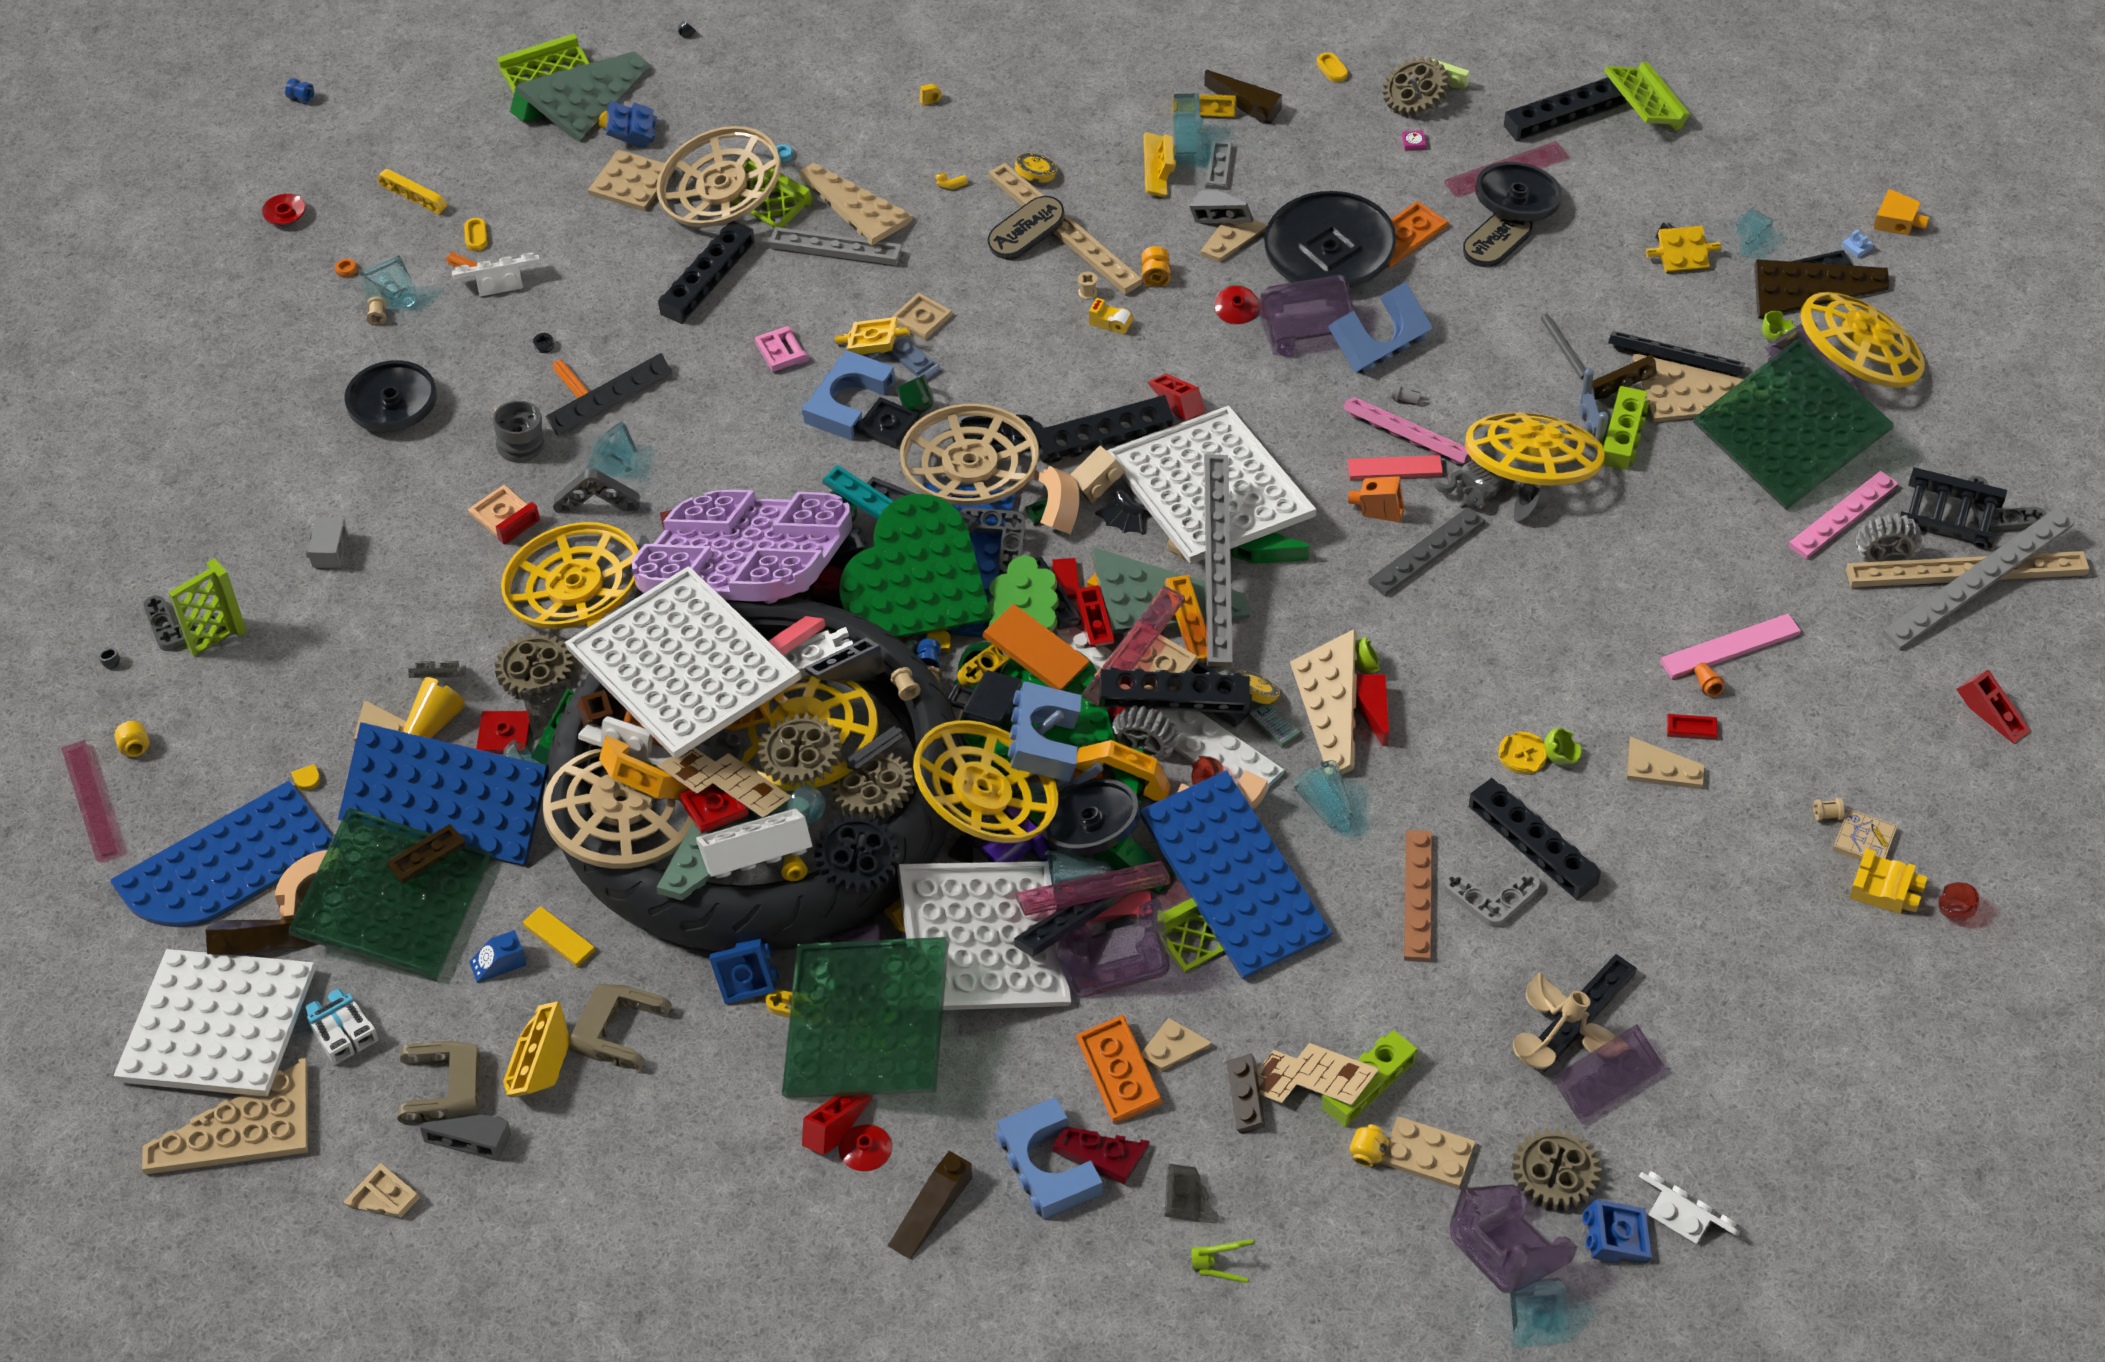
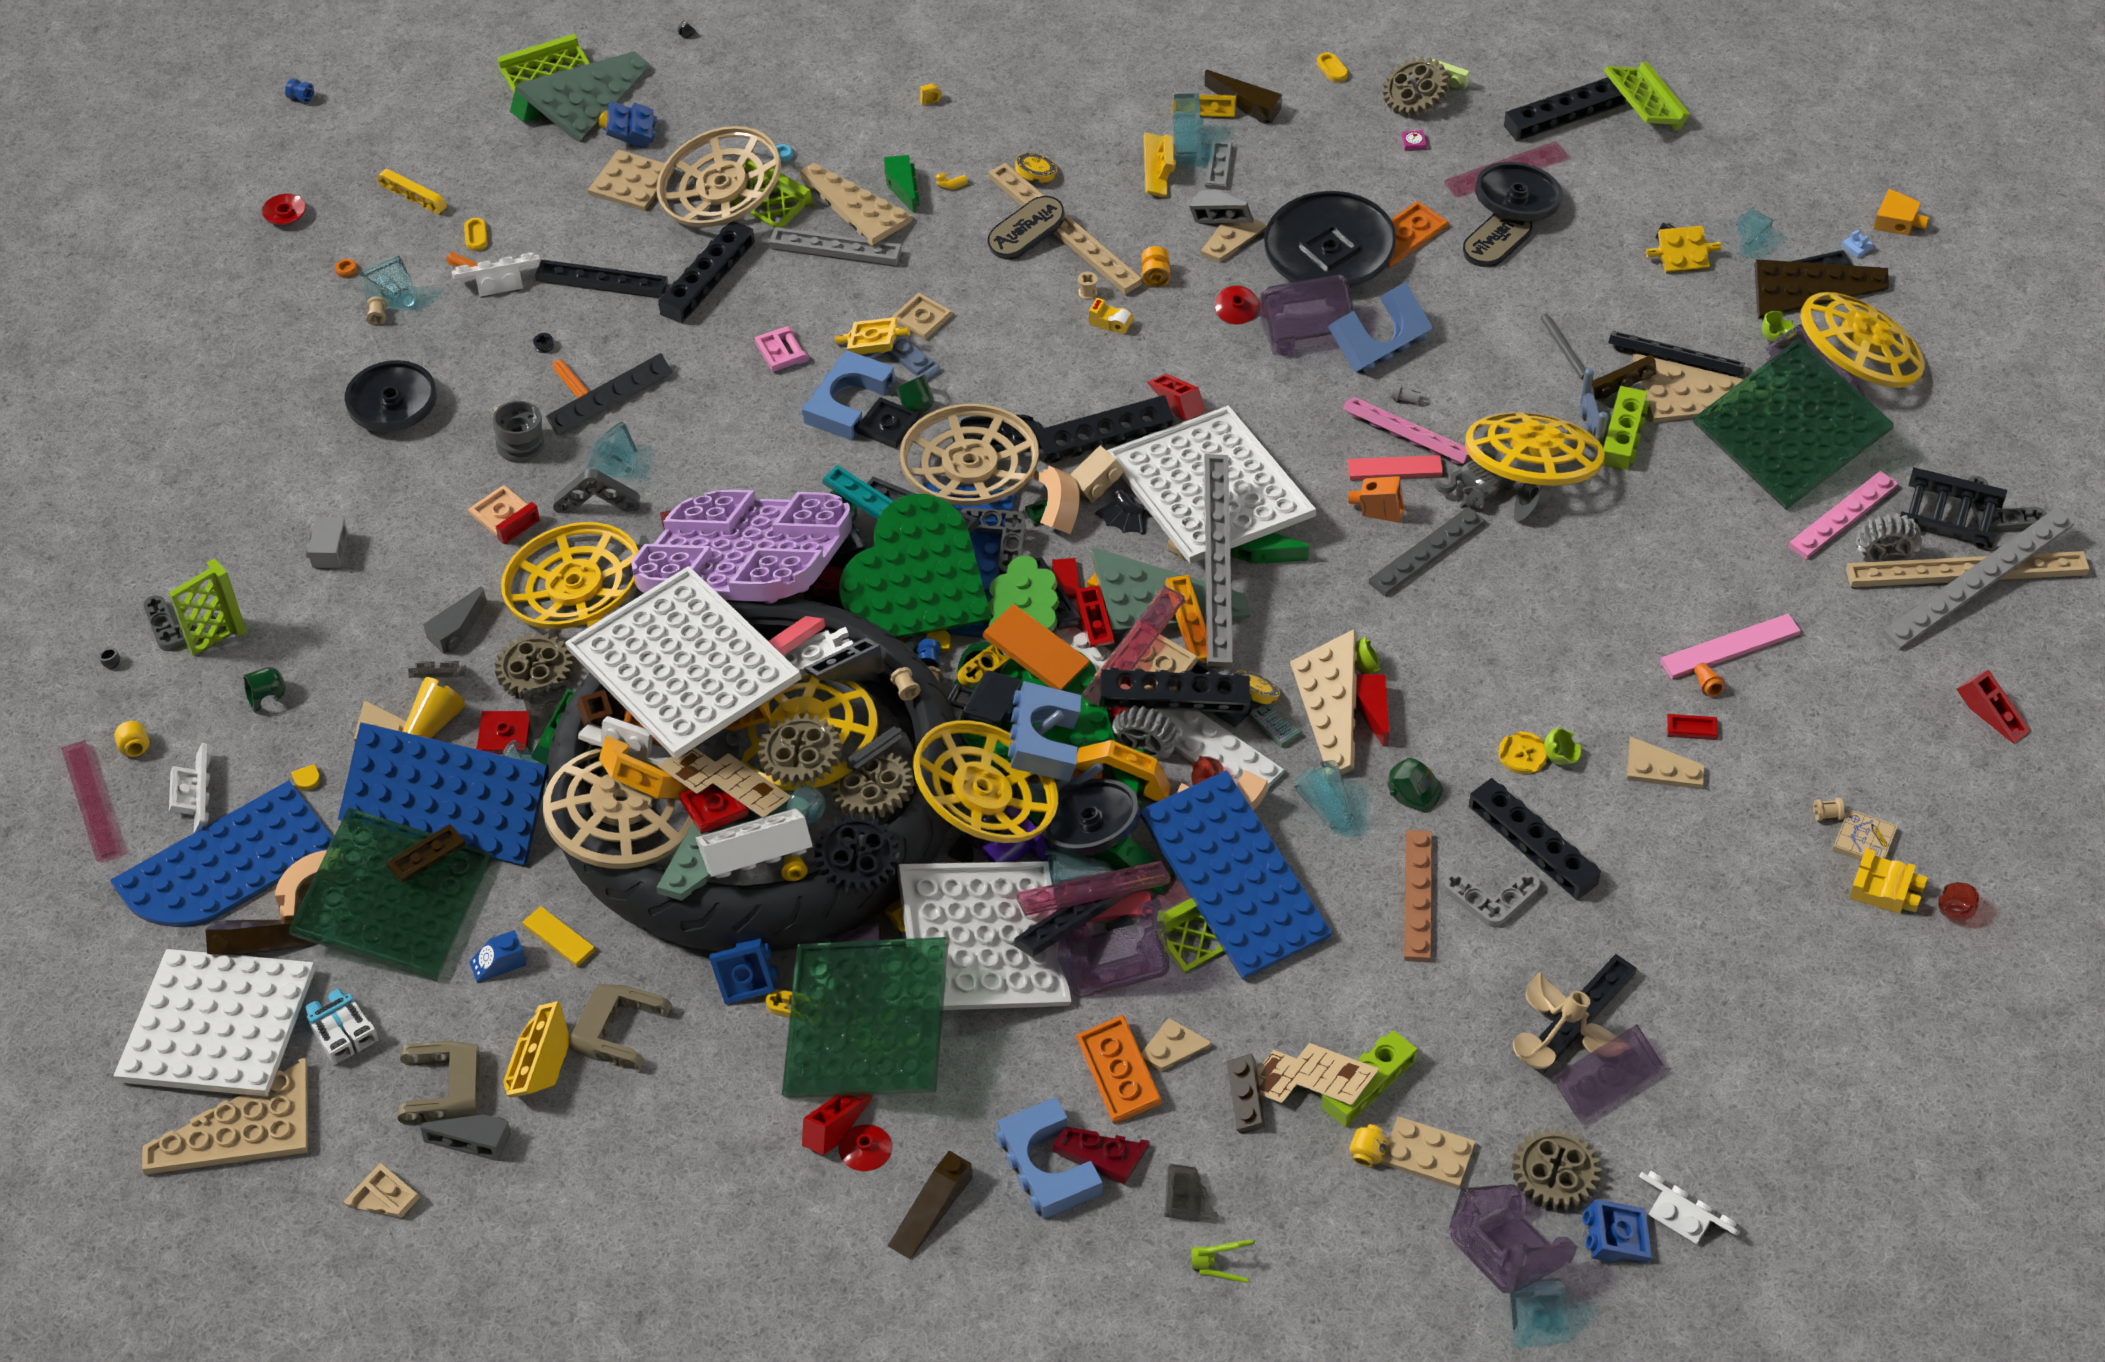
none -> white bracket [169,743,211,833]
none -> dark green helmet [243,667,286,712]
none -> dark grey slope [423,586,487,654]
none -> black plate [535,259,668,297]
none -> green slope [884,155,920,213]
none -> dark green helmet [1387,758,1443,813]

